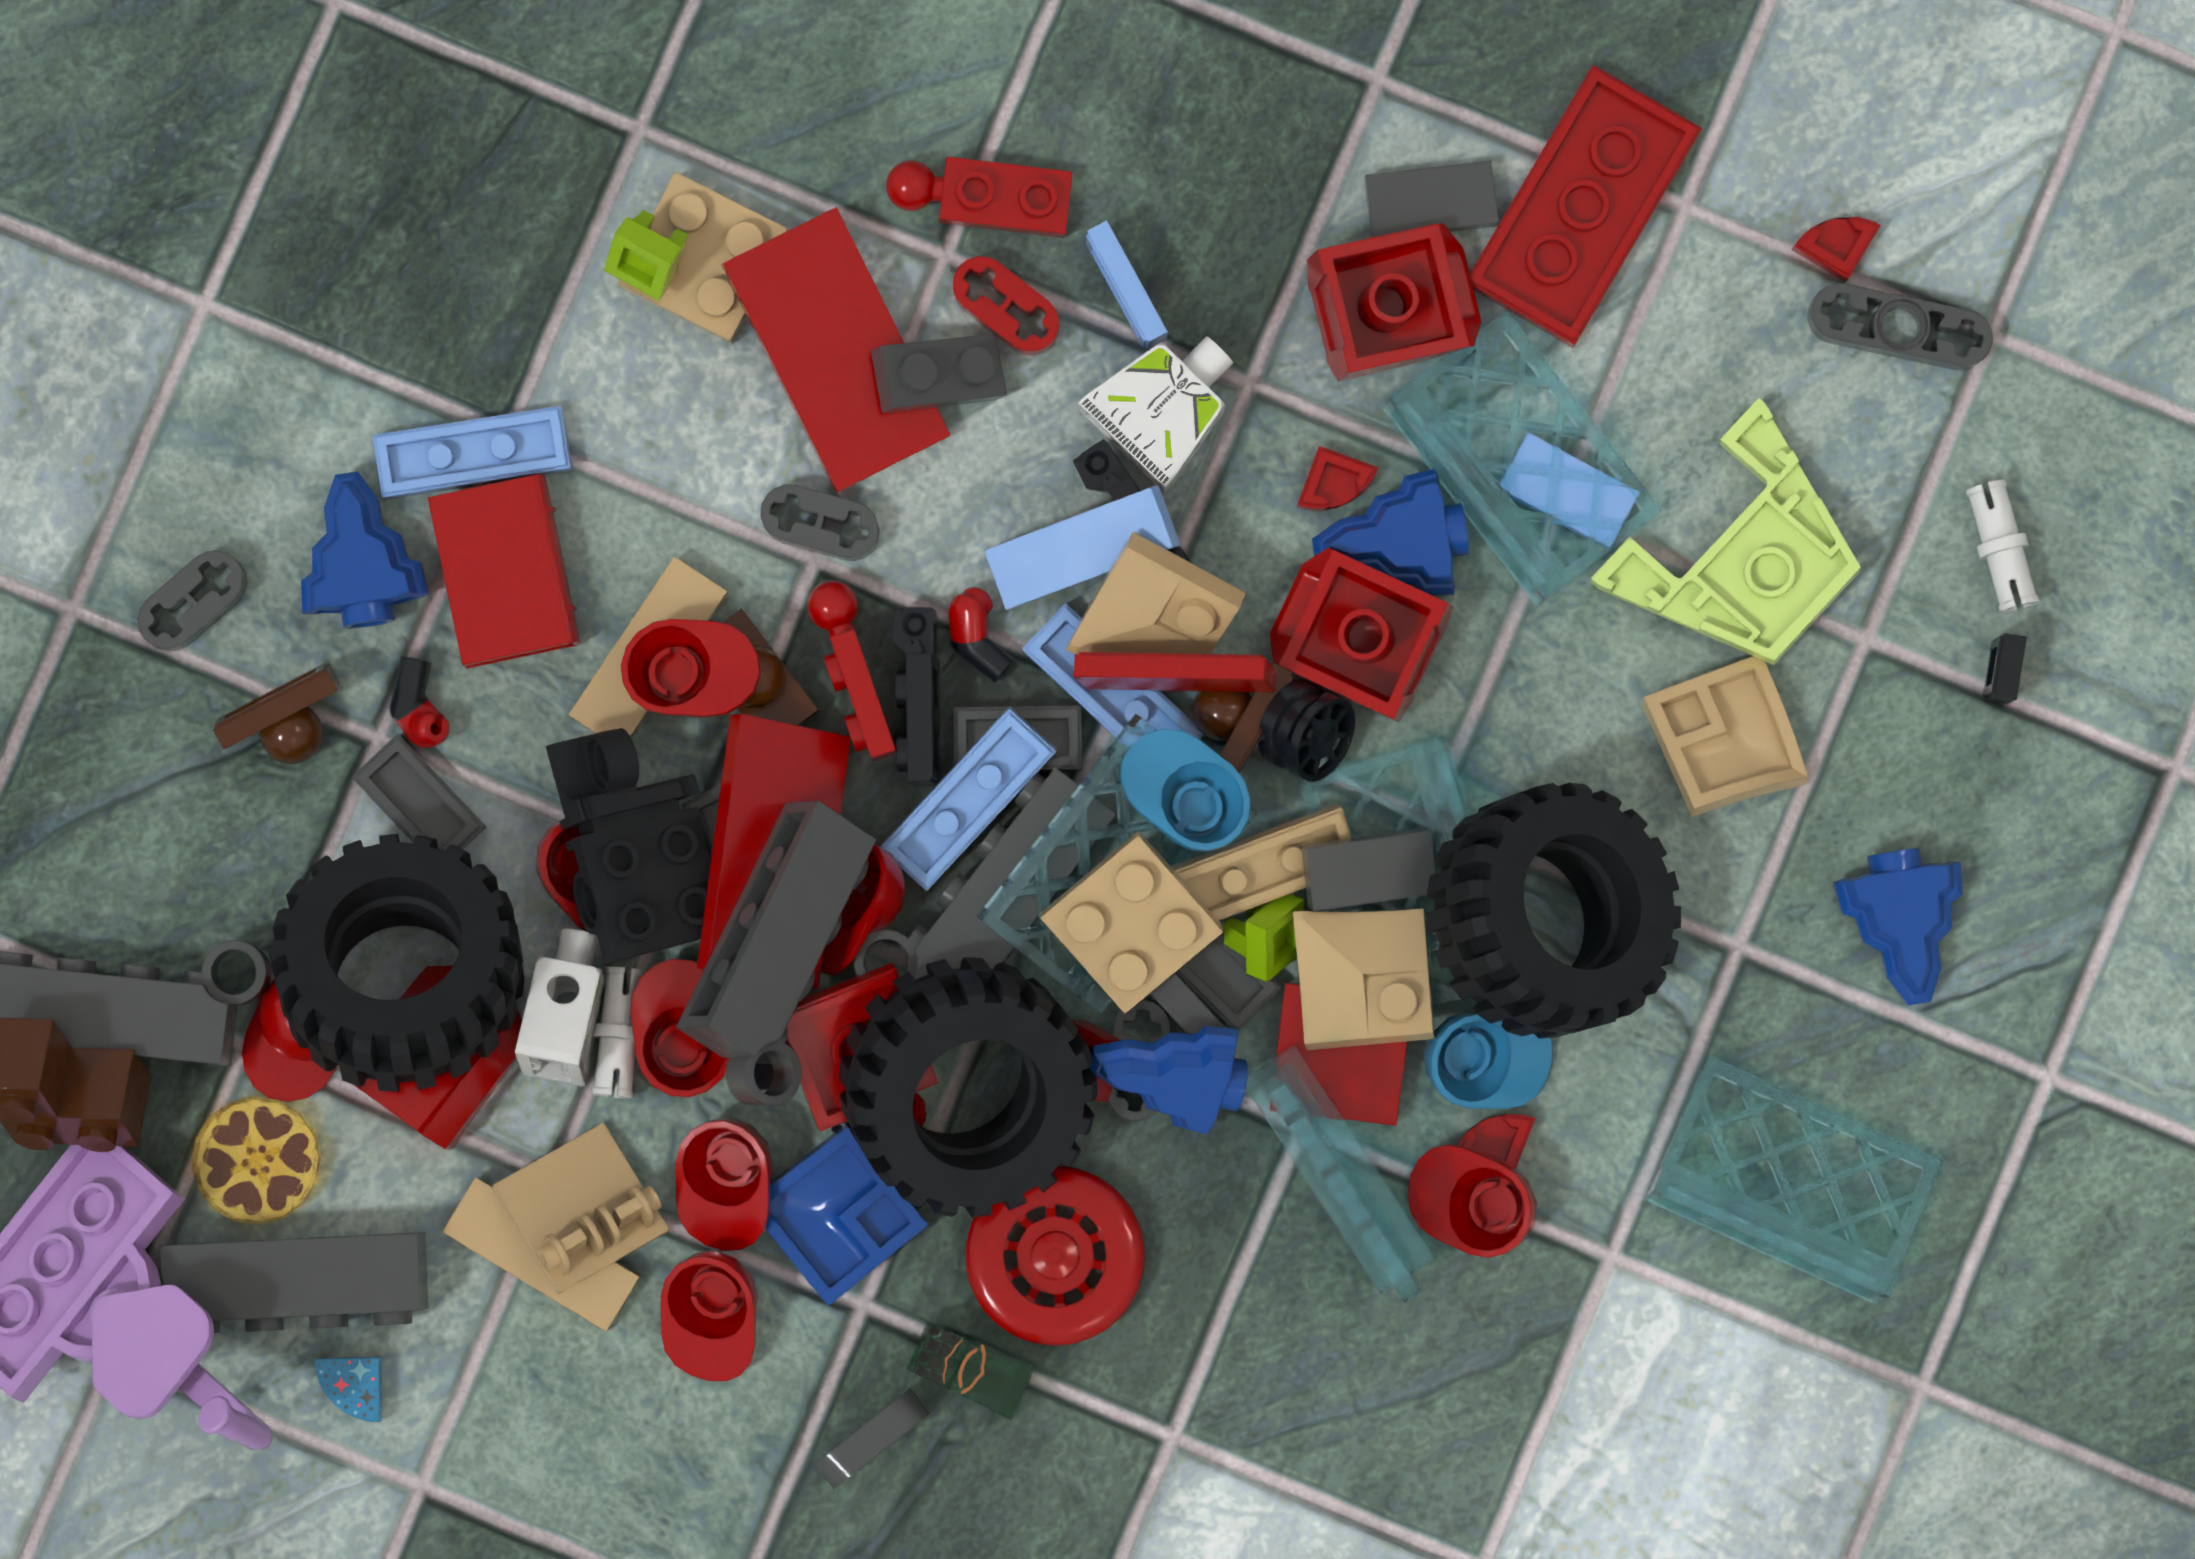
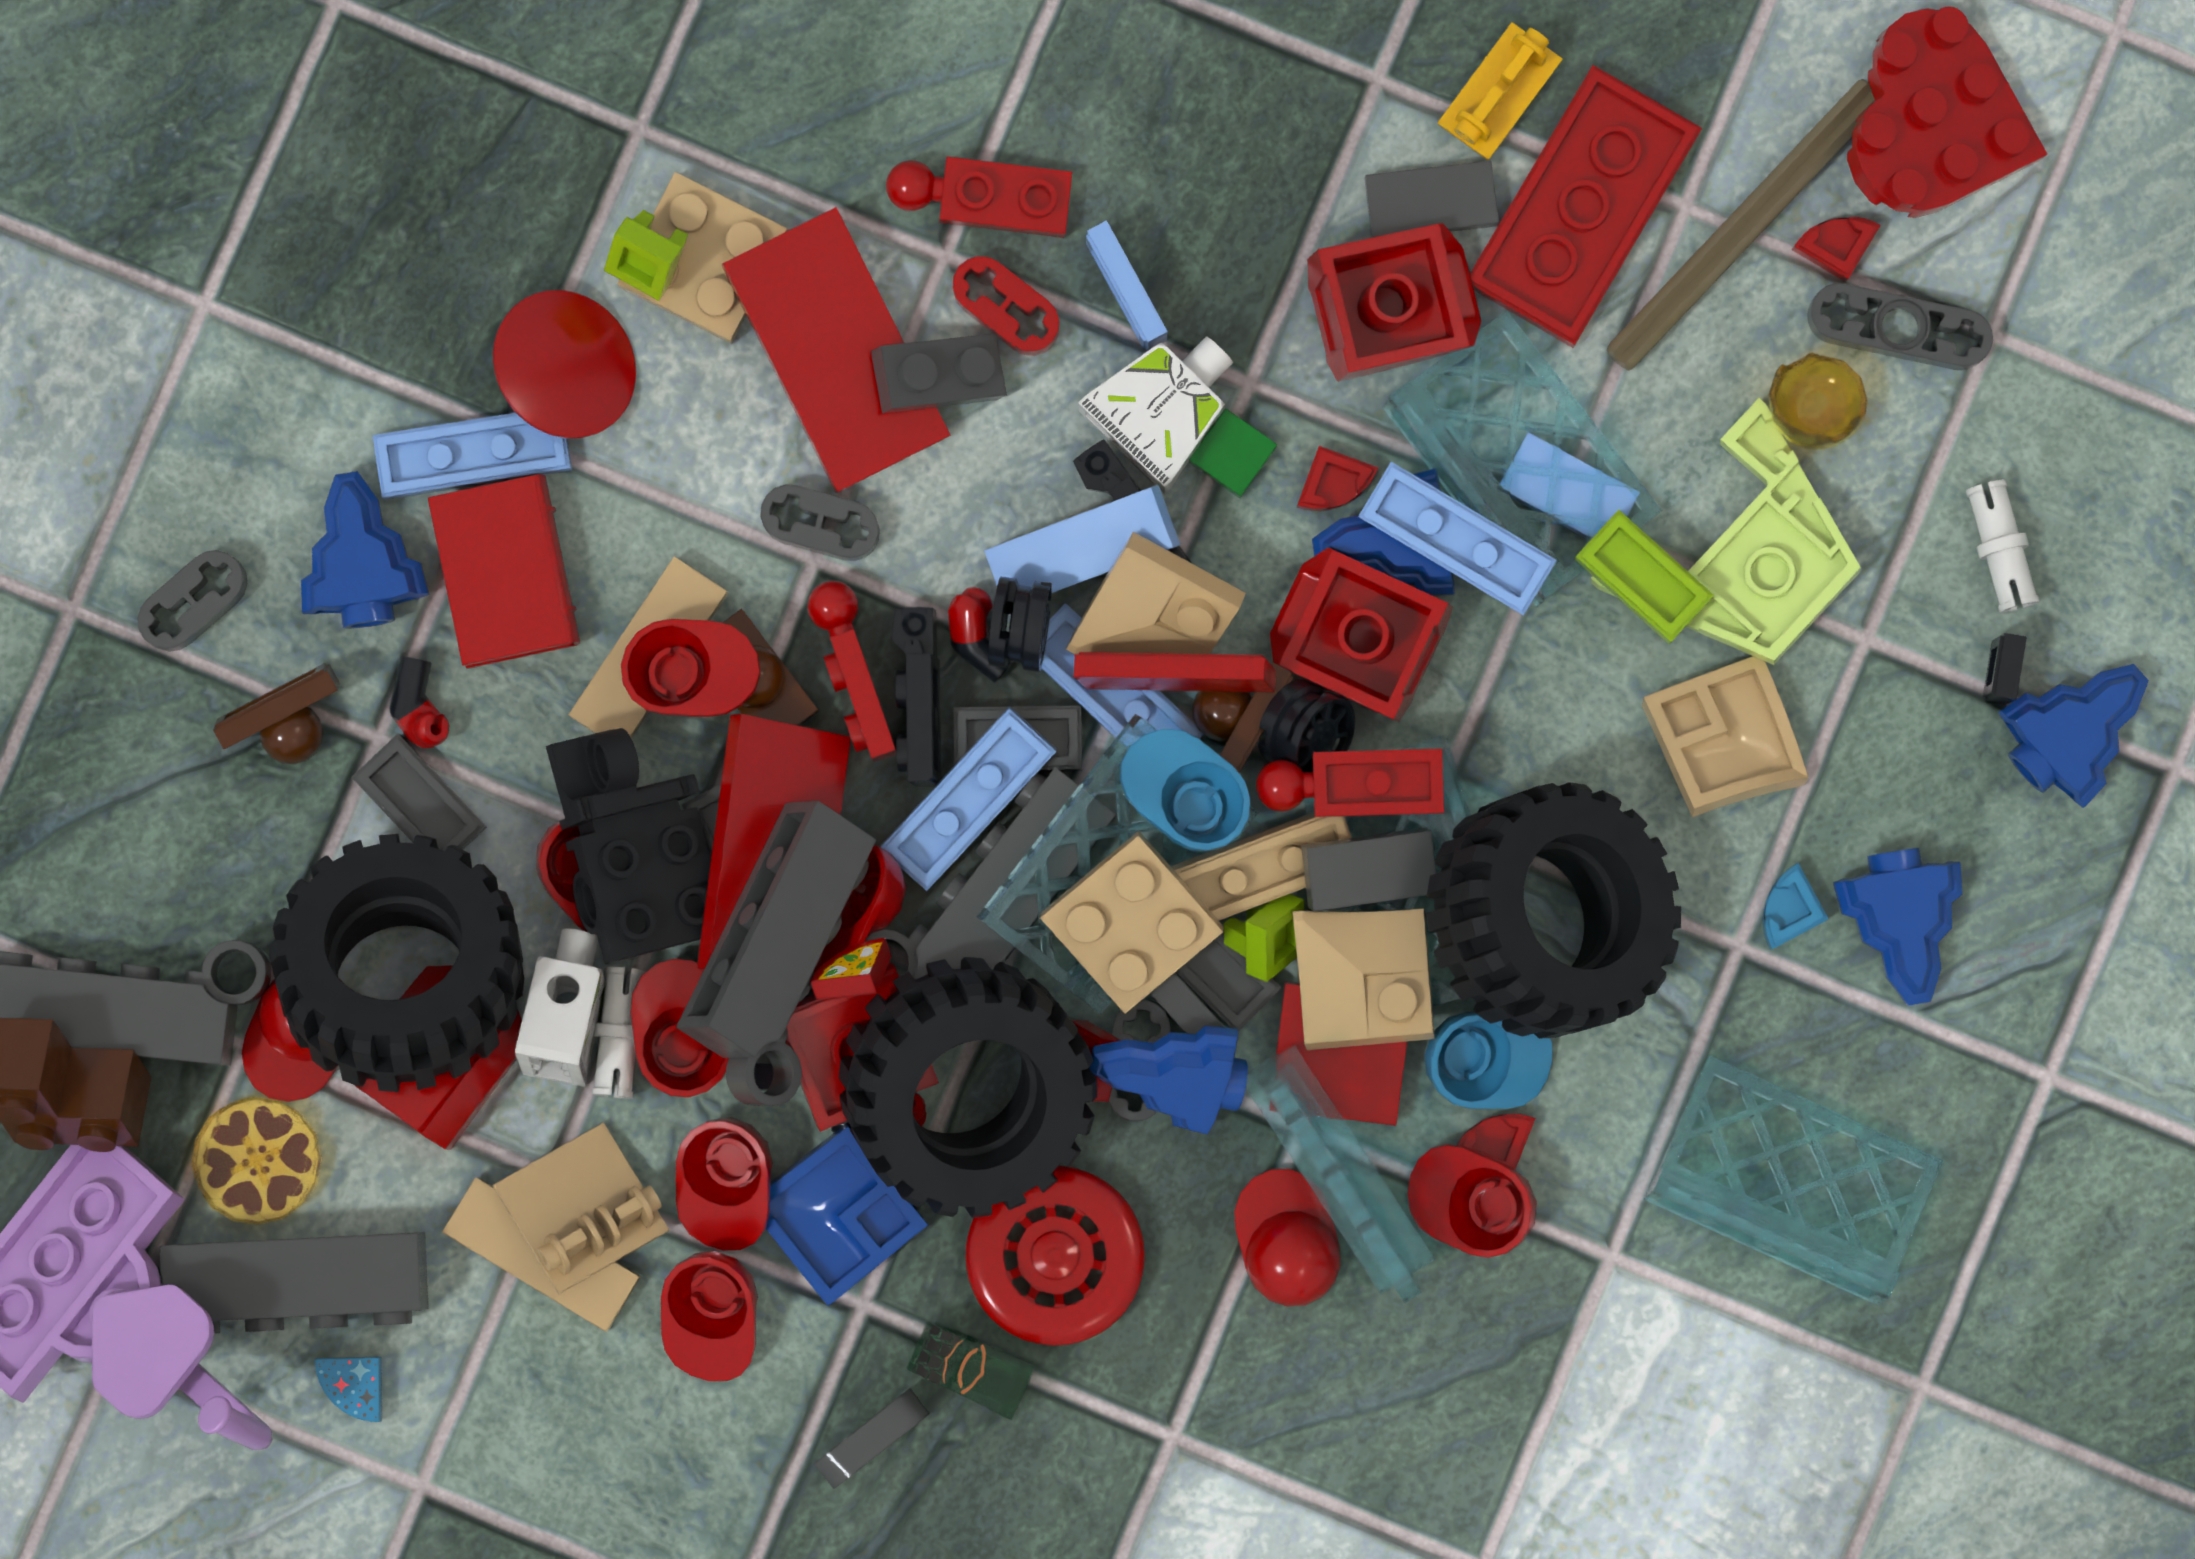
none -> red shield [493,290,636,438]
none -> tile [810,938,892,1000]
none -> black wheel [988,576,1052,672]
none -> green tile [1189,408,1277,499]
none -> red cap [1234,1169,1341,1307]
none -> red plate [1256,748,1444,817]
none -> light blue tile [1358,462,1558,616]
none -> yellow hinge [1437,22,1563,161]
none -> lime tile [1574,509,1714,644]
none -> dark tan axle [1607,79,1875,371]
none -> dark azure tile [1762,863,1828,950]
none -> clear yellow hair [1768,352,1868,450]
none -> red plate [1847,6,2048,218]
none -> blue rock [1998,664,2149,808]

